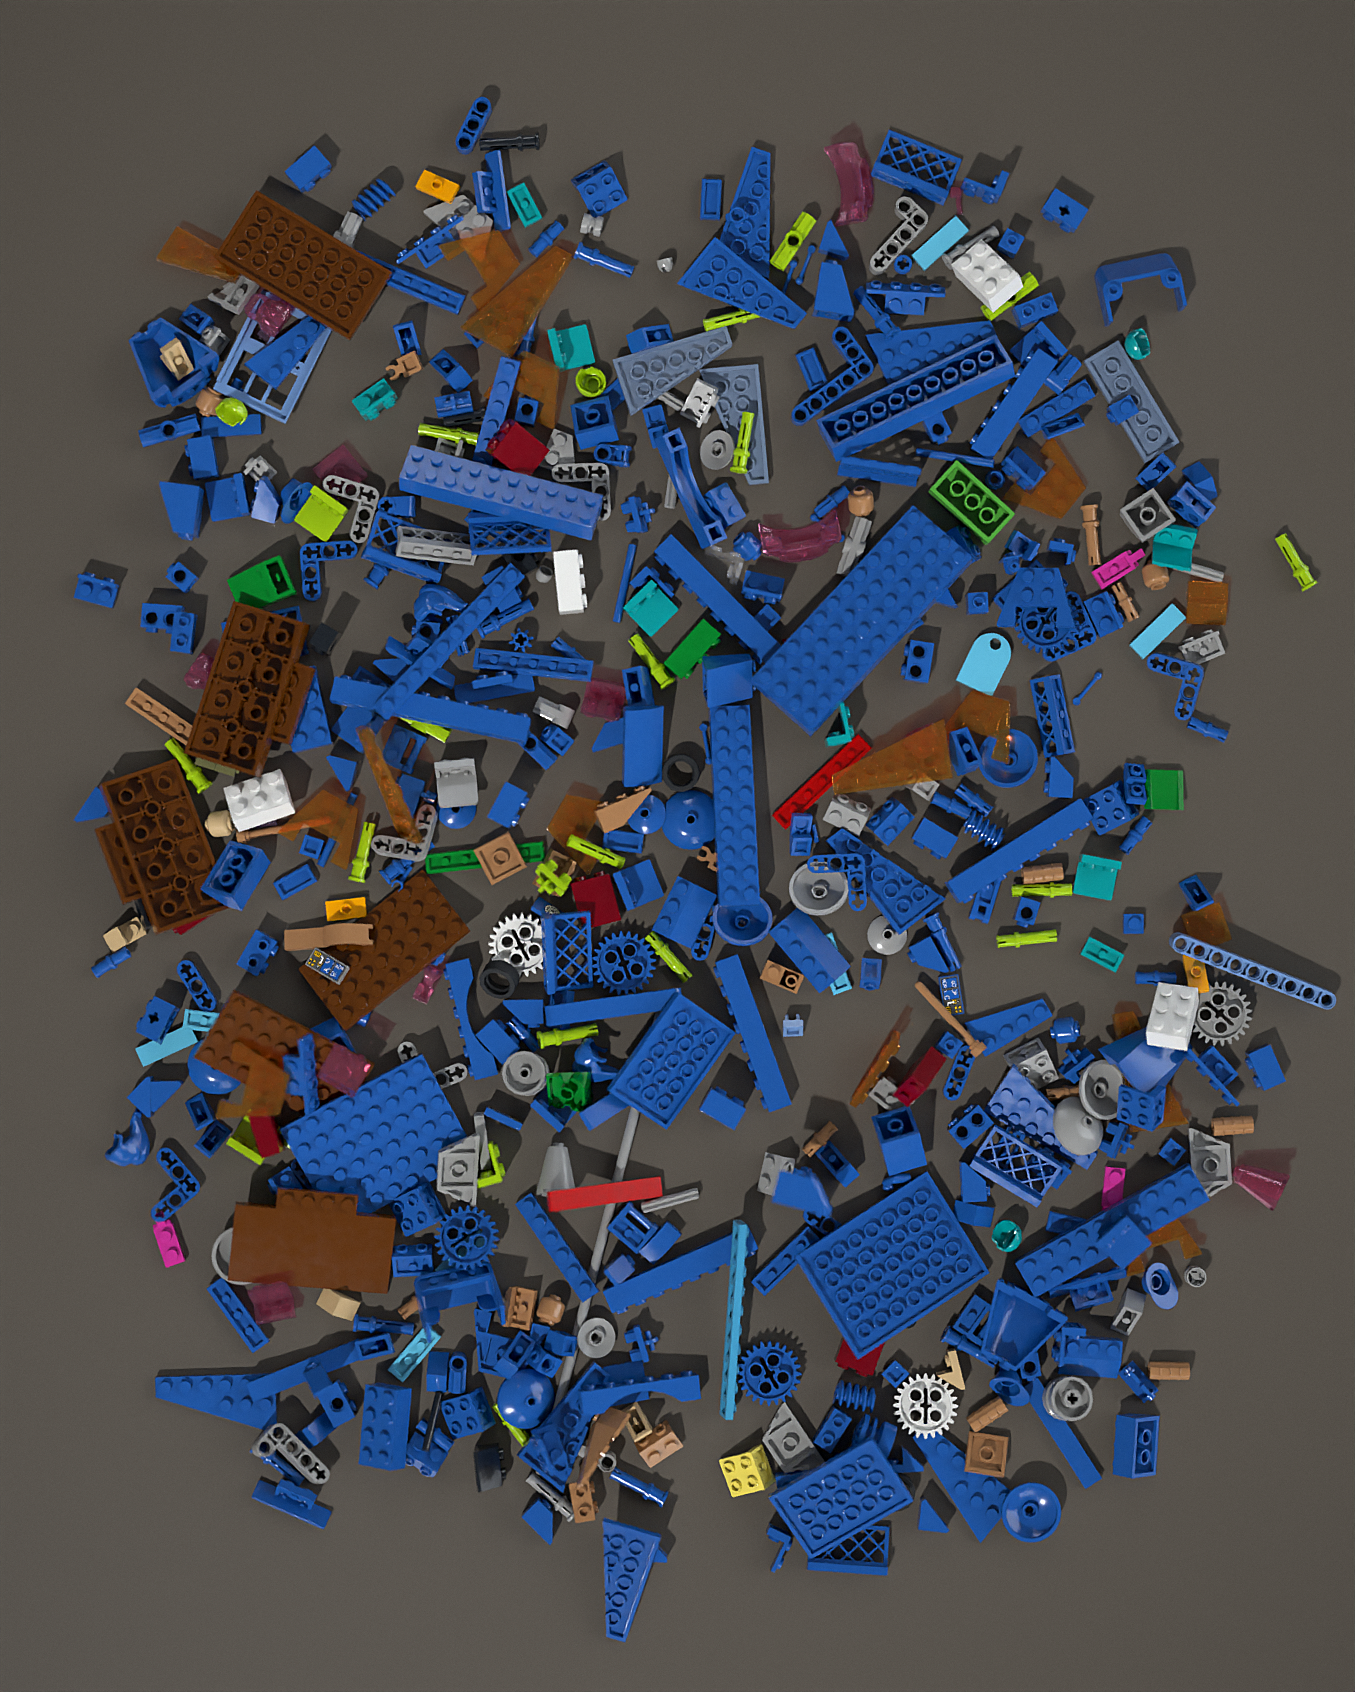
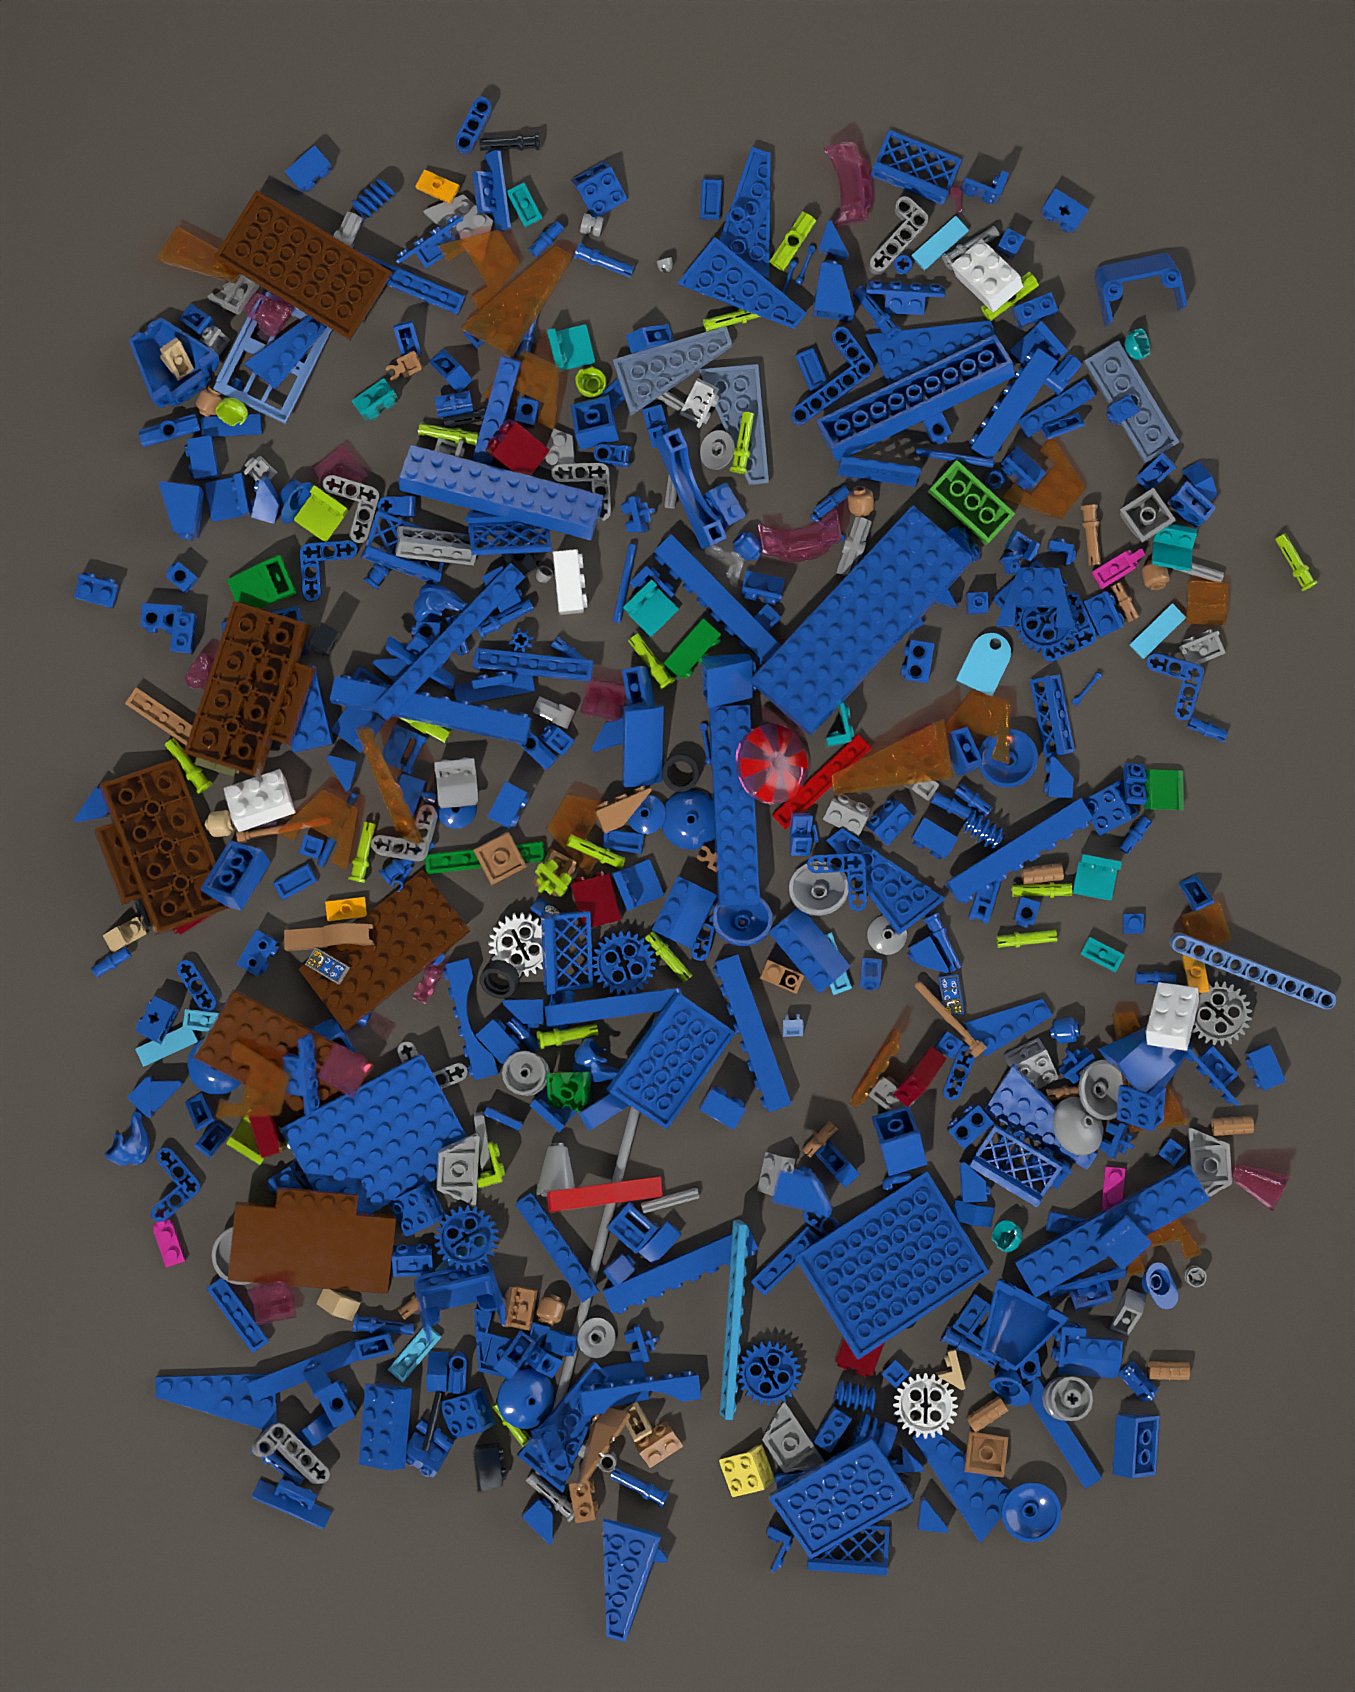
none -> dish [736,724,808,804]

